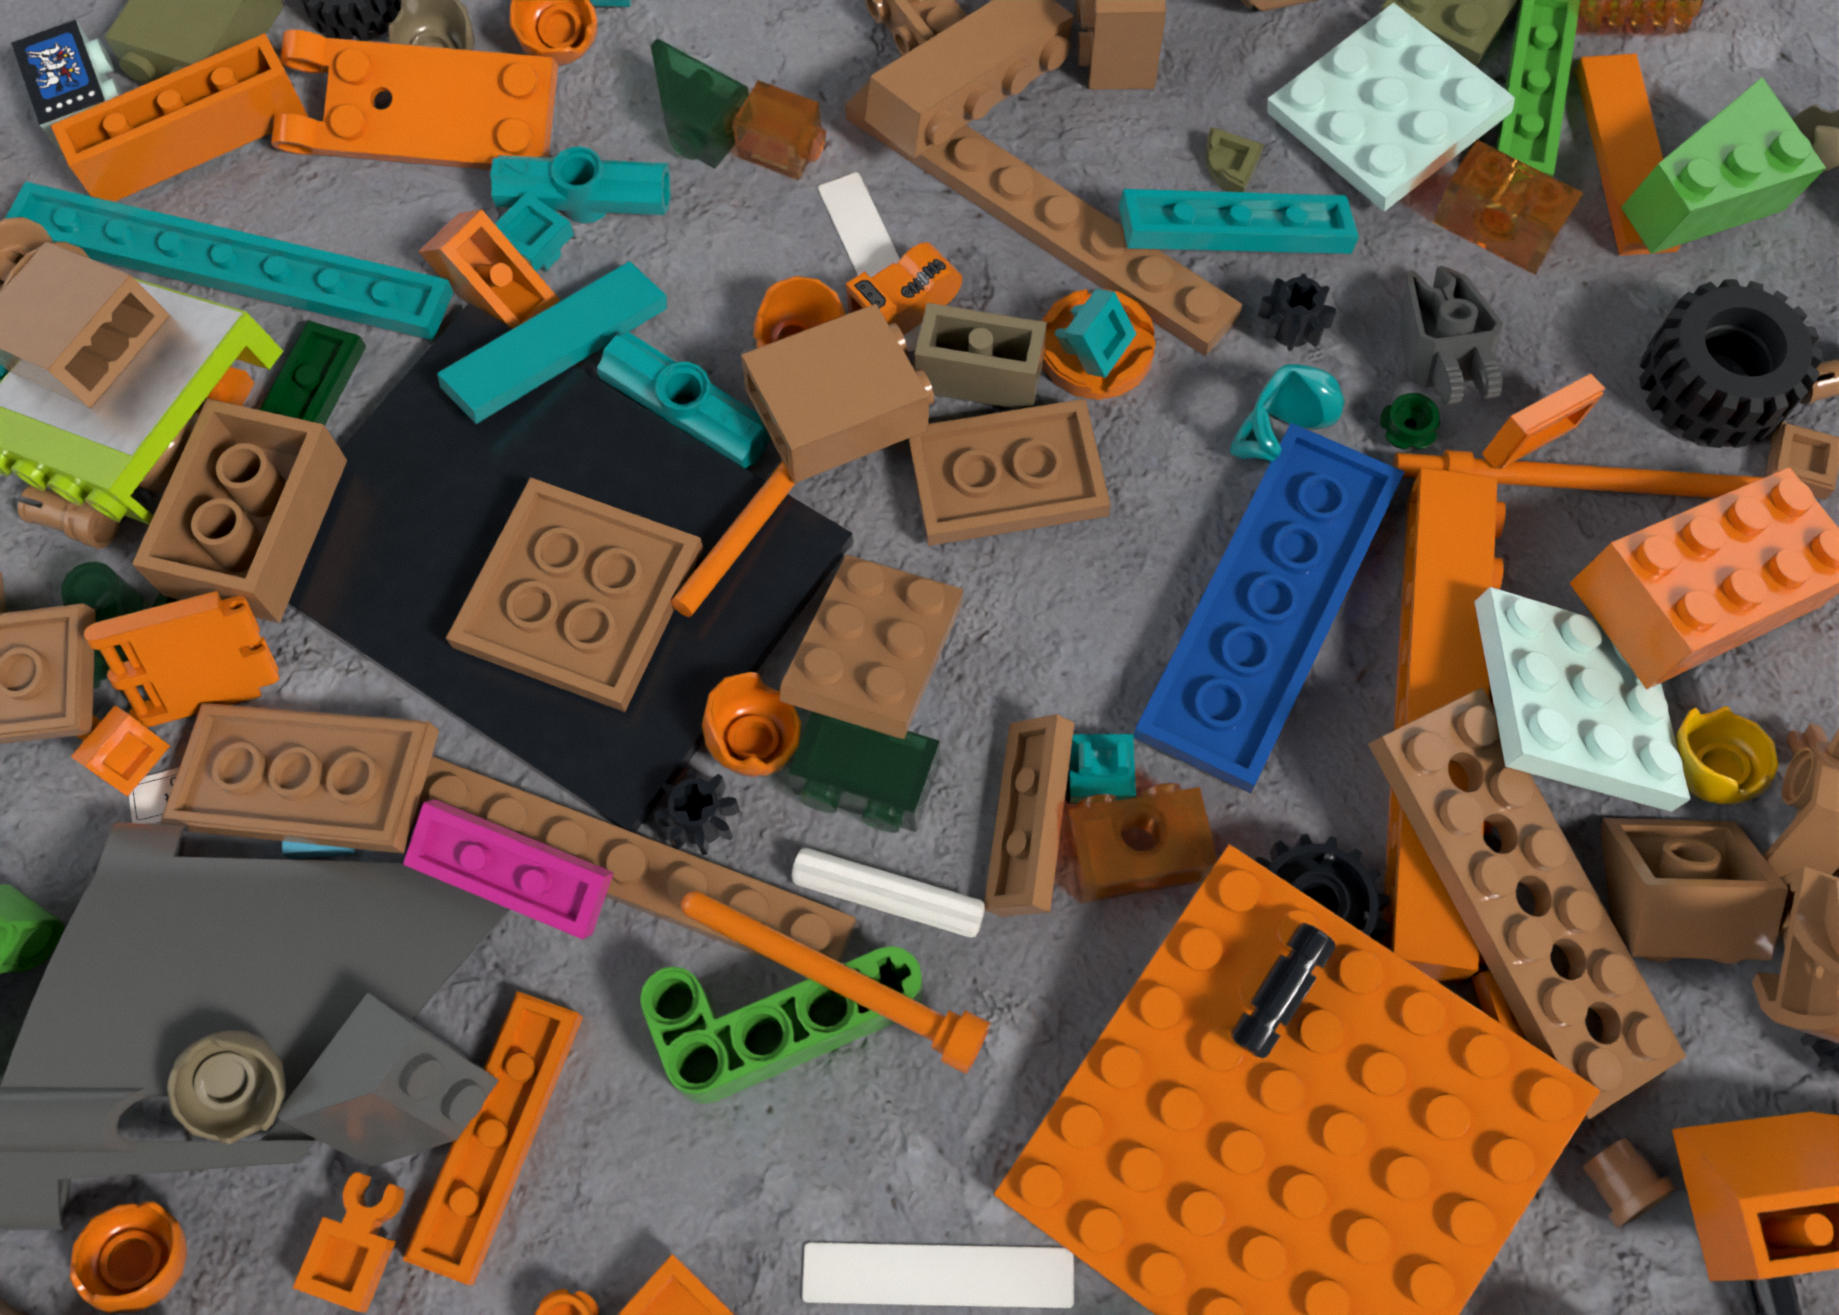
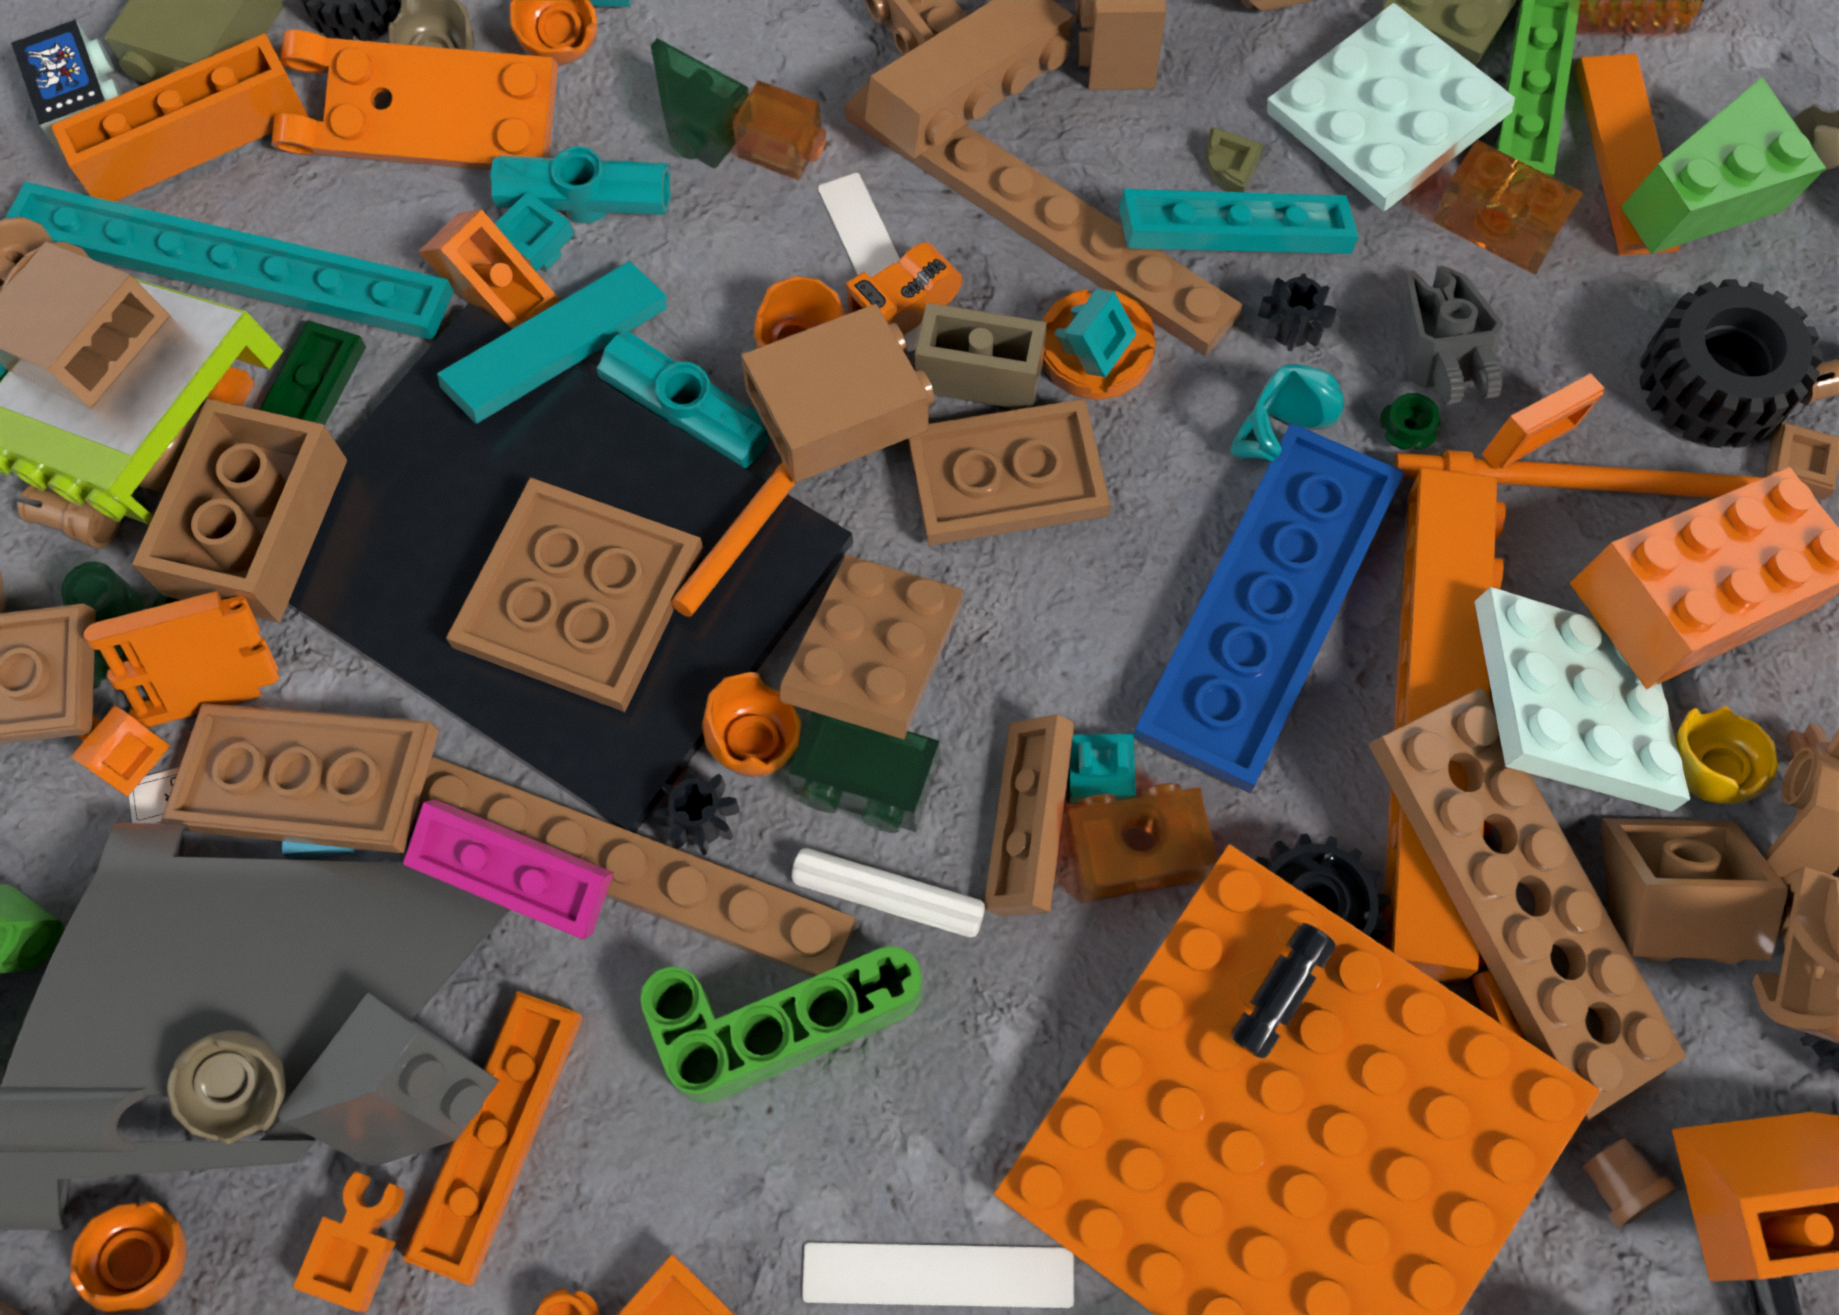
orange piece [681,891,991,1075] -> none

